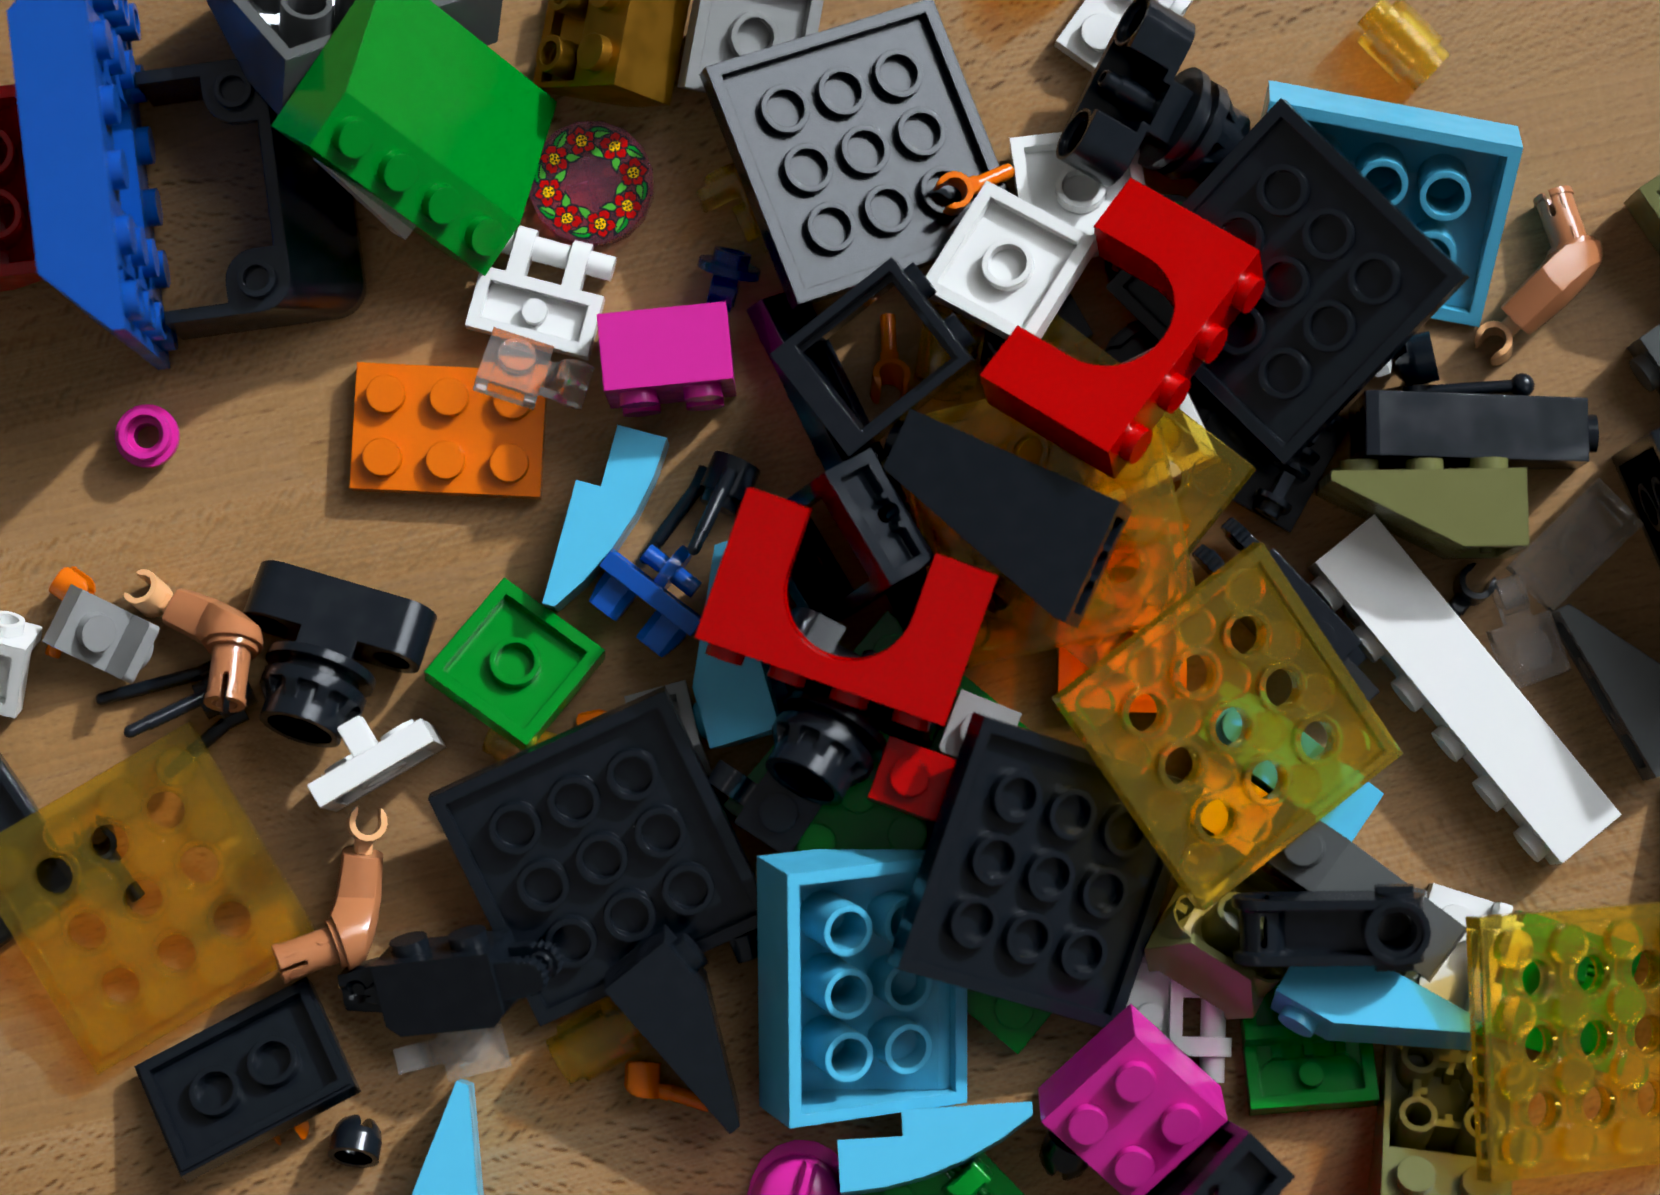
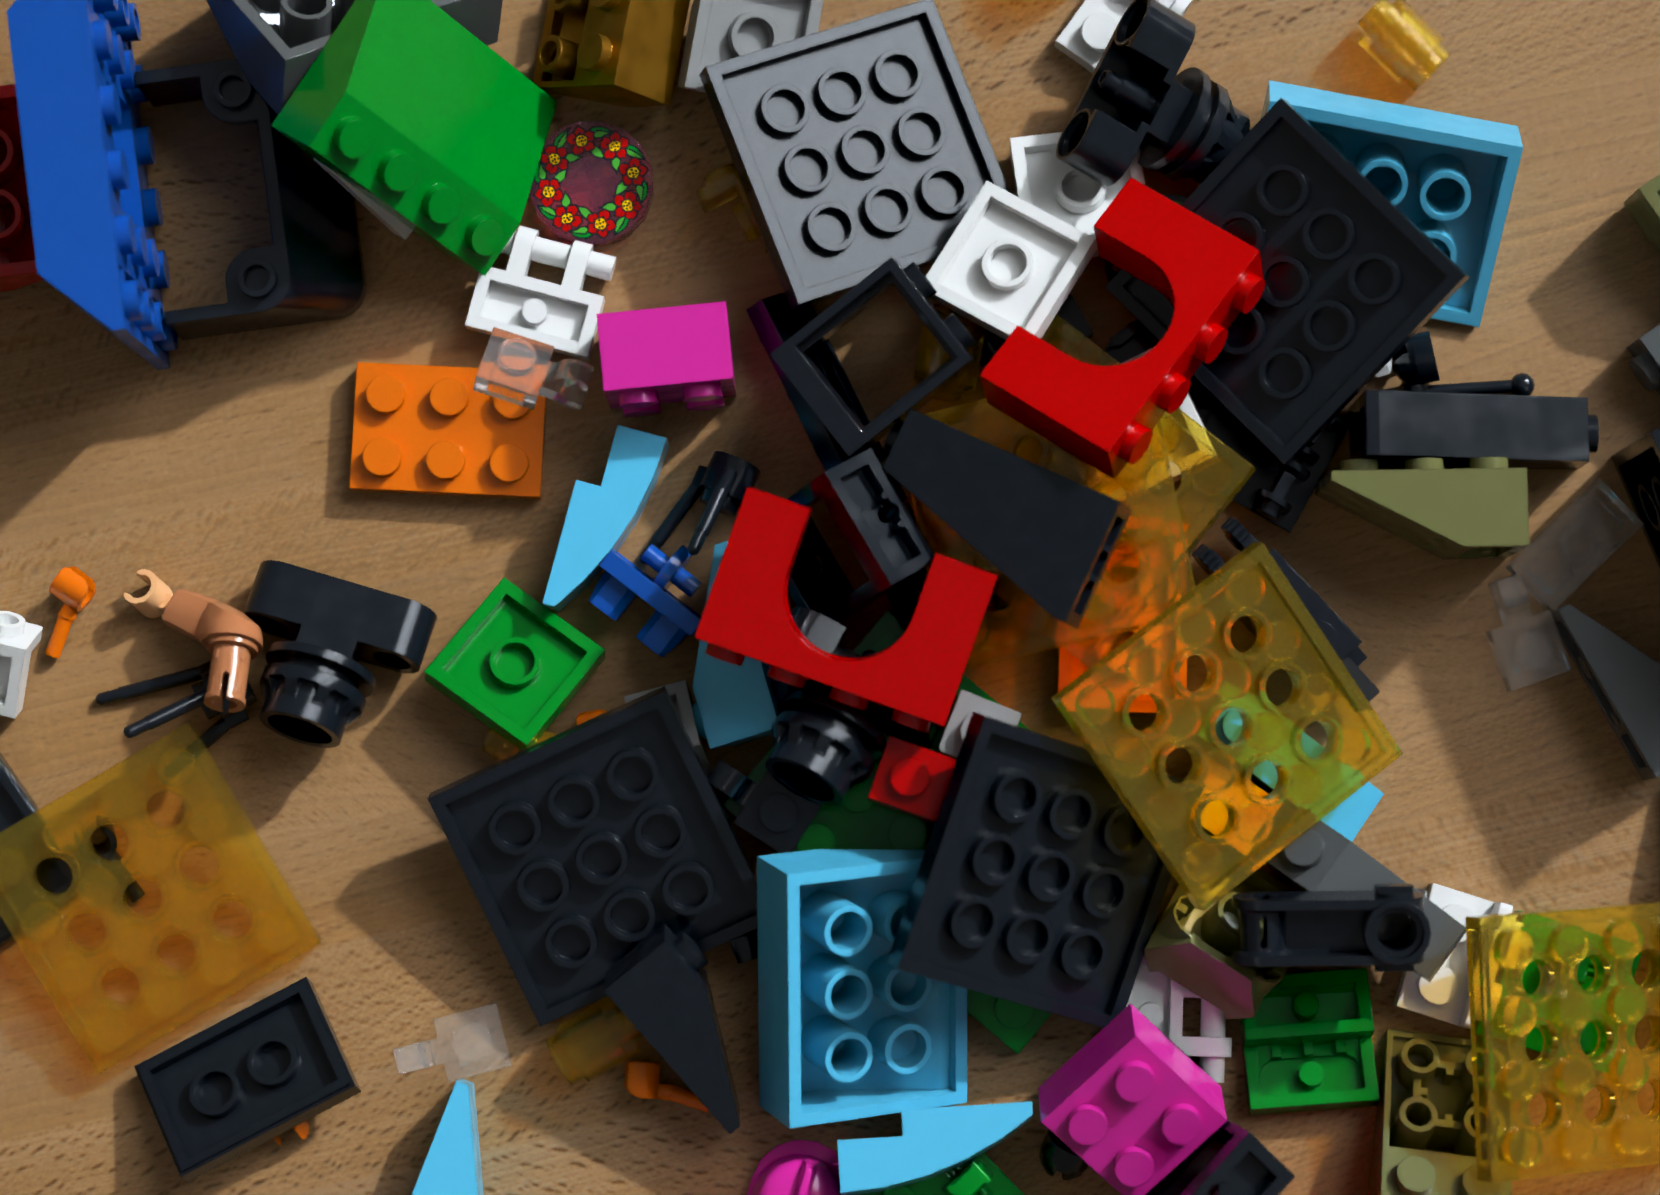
light grey bracket [42,584,159,684] -> none
dark pink plate [115,404,180,468] -> none
nougat arm [271,806,388,984] -> none
white hinge [307,715,446,812] -> none
black hinge [328,1115,382,1168] -> none
black hinge [337,925,565,1037] -> none
clear blue plate [697,246,761,312] -> none
orange hand [870,313,911,404] -> none
orange hand [933,163,1015,216] -> none
medium azure slope [1270,966,1487,1051] -> none
white brick [1307,514,1622,865] -> none
black hand [1448,563,1497,617] -> none
nougat arm [1475,185,1603,366] -> none

